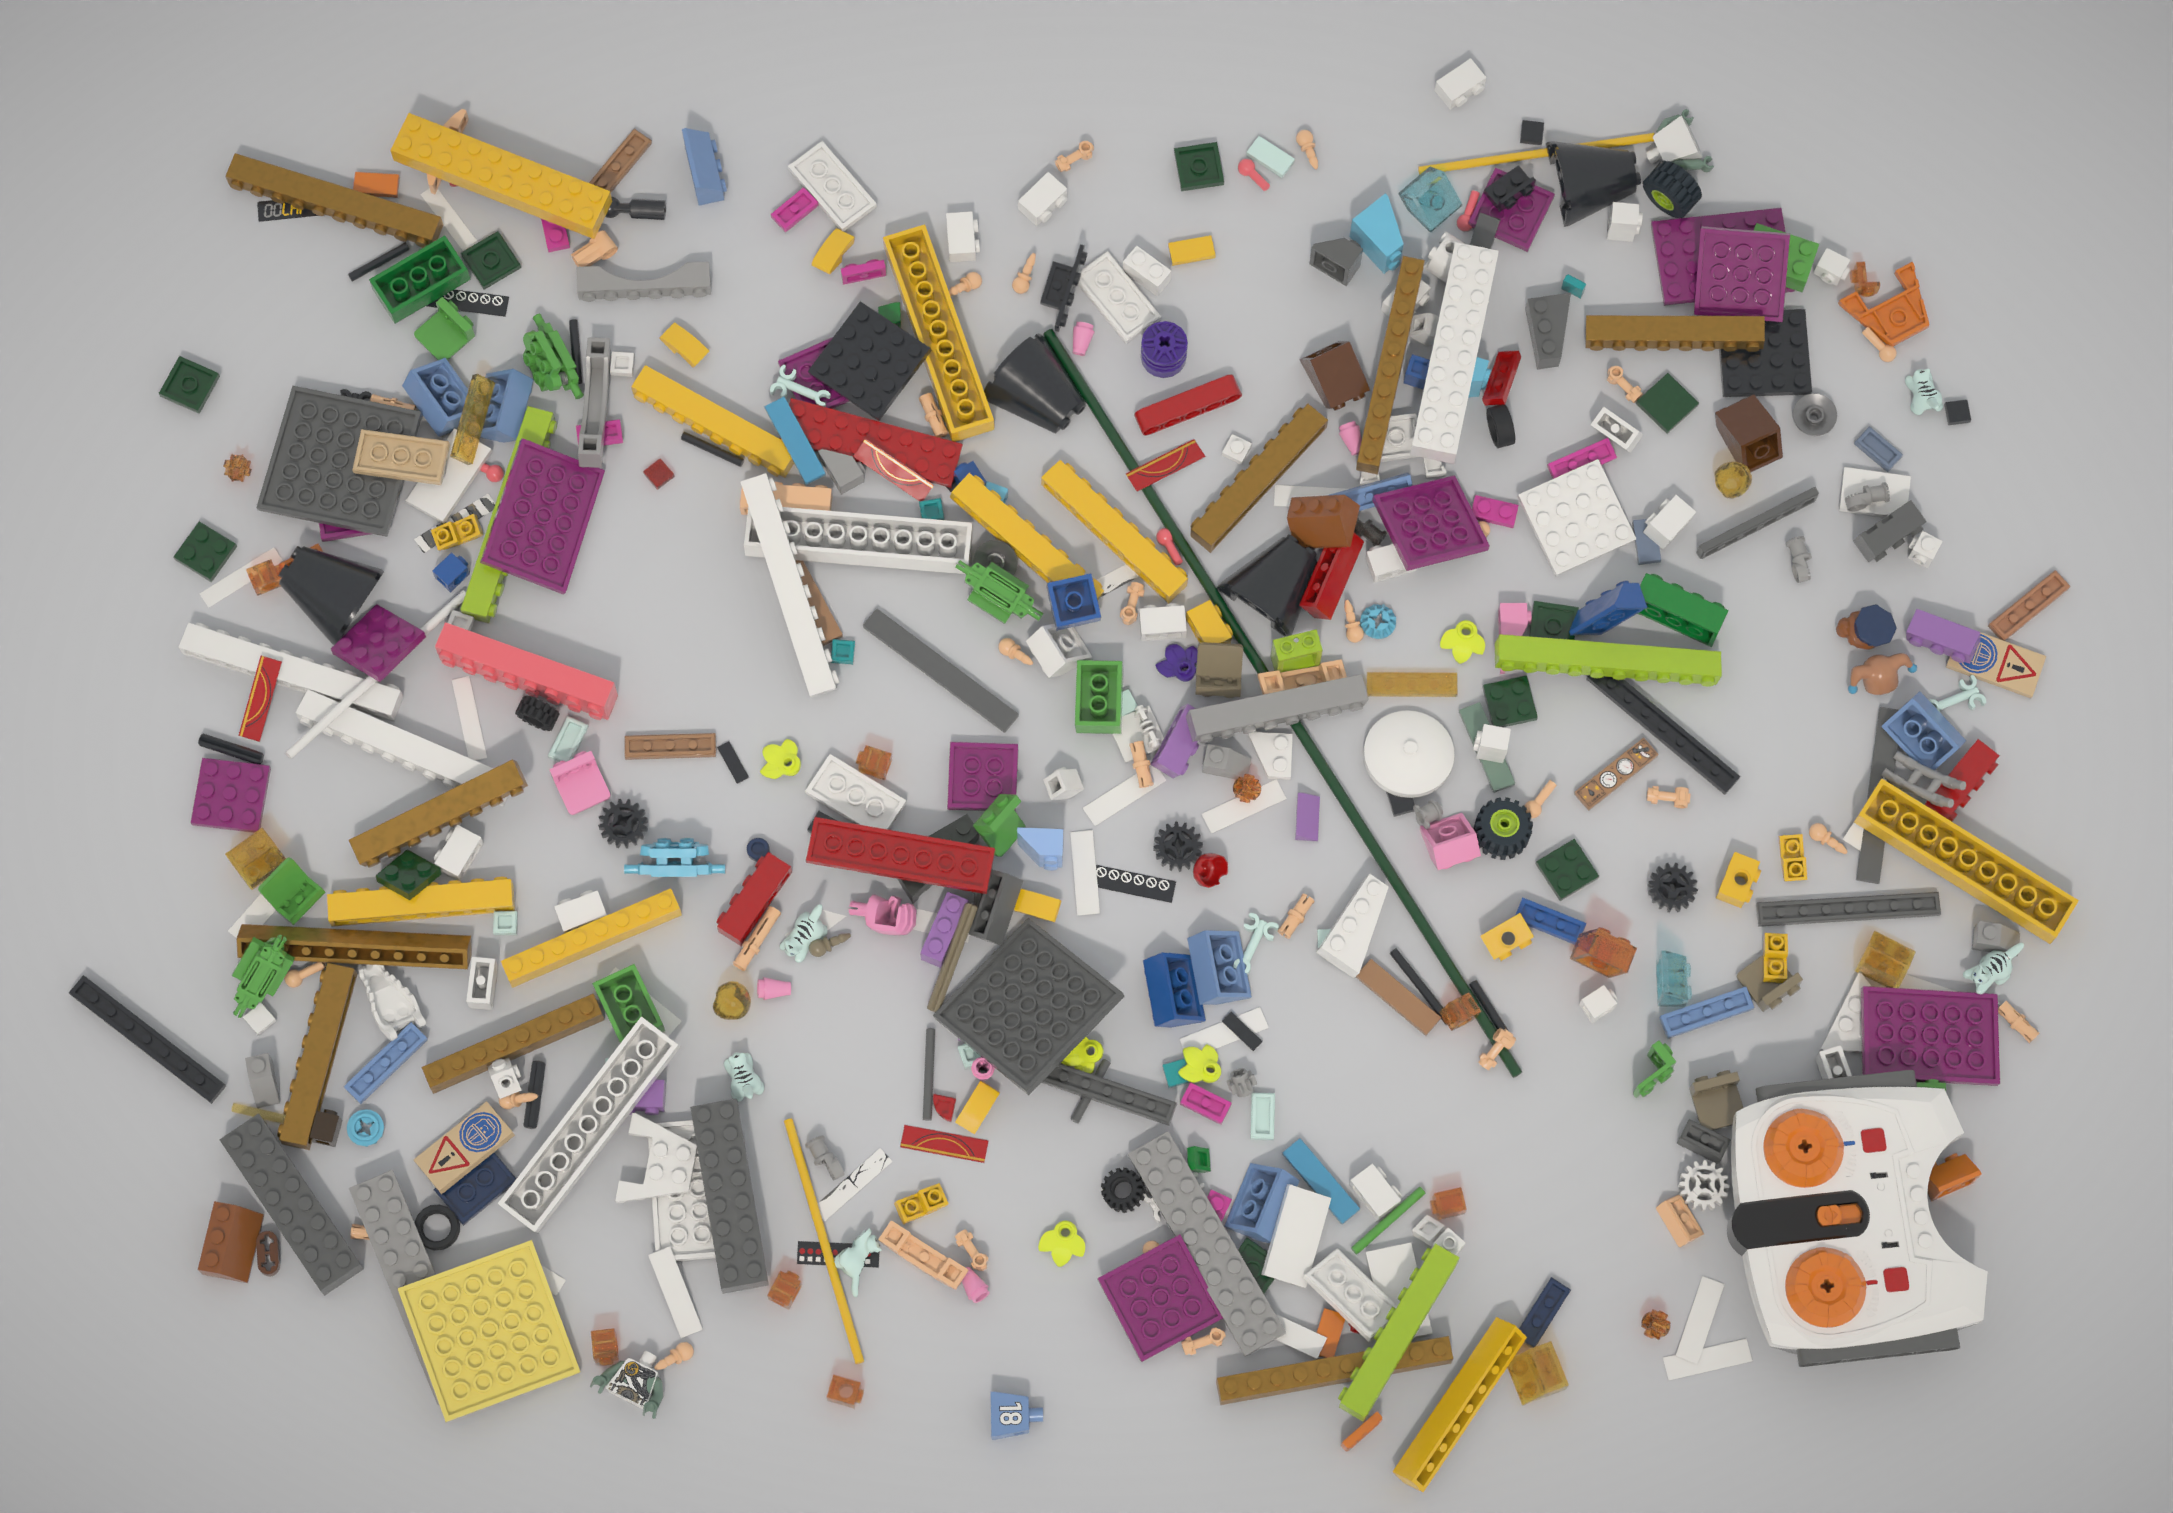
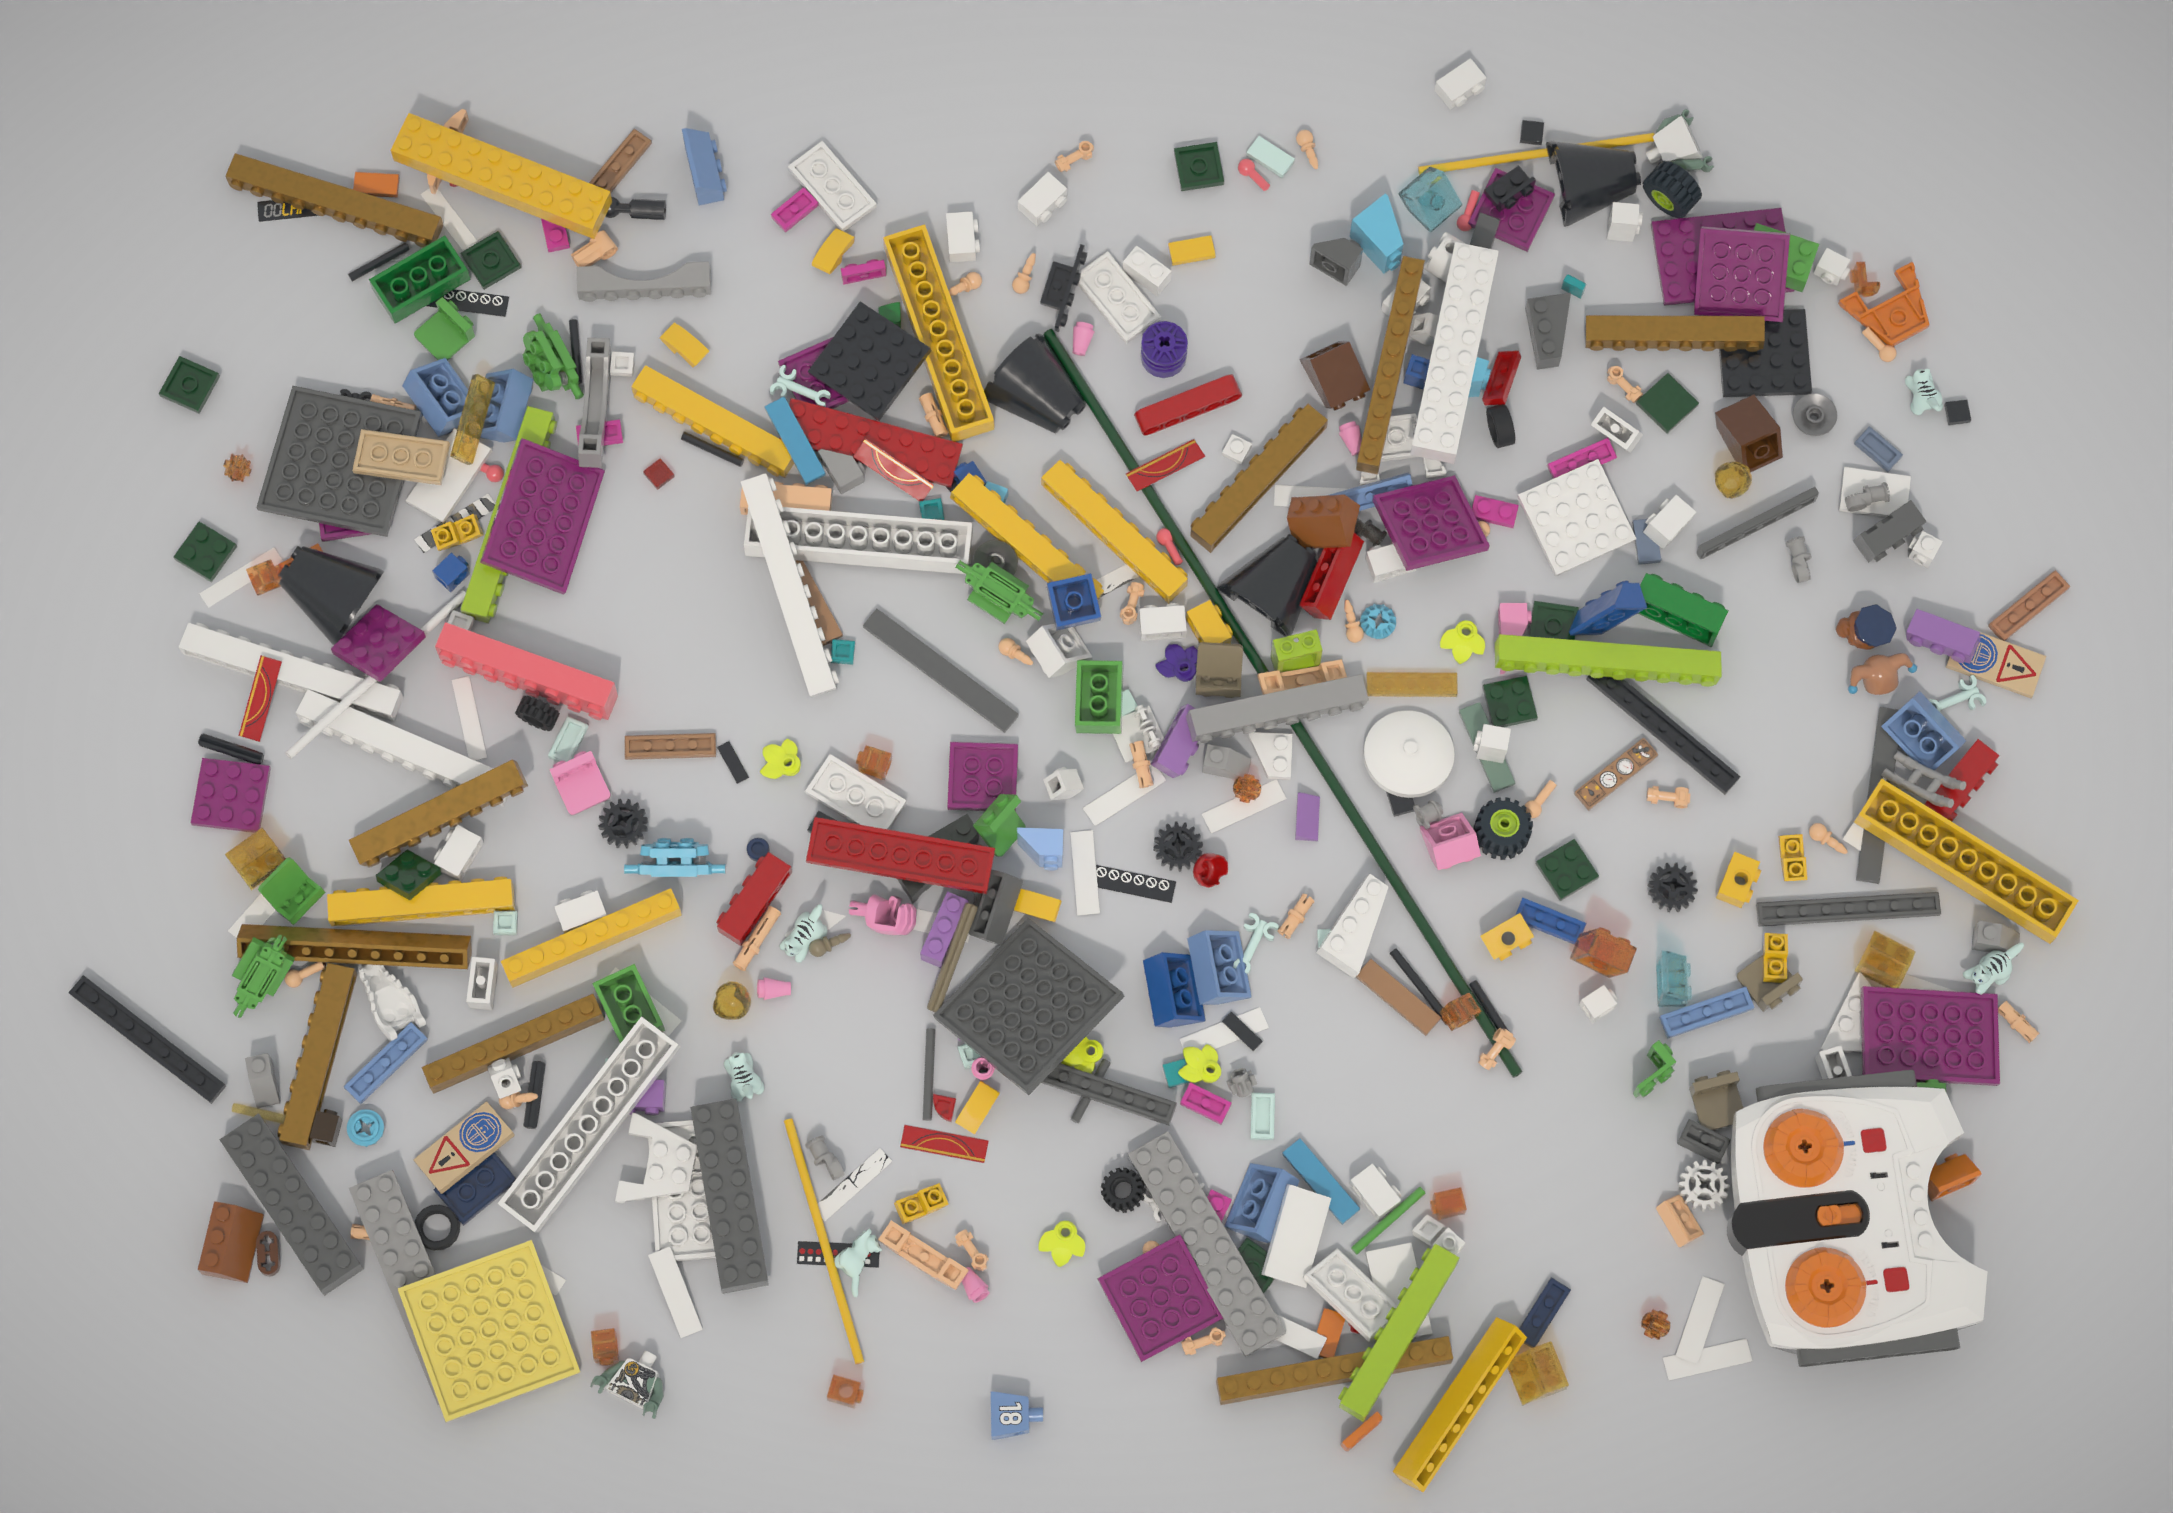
white tile [243,1002,276,1036] -> none
light nougat bar [654,1342,694,1370] -> none
clear orange brick [767,1270,802,1310] -> none
green plate [1187,1146,1211,1173] -> none

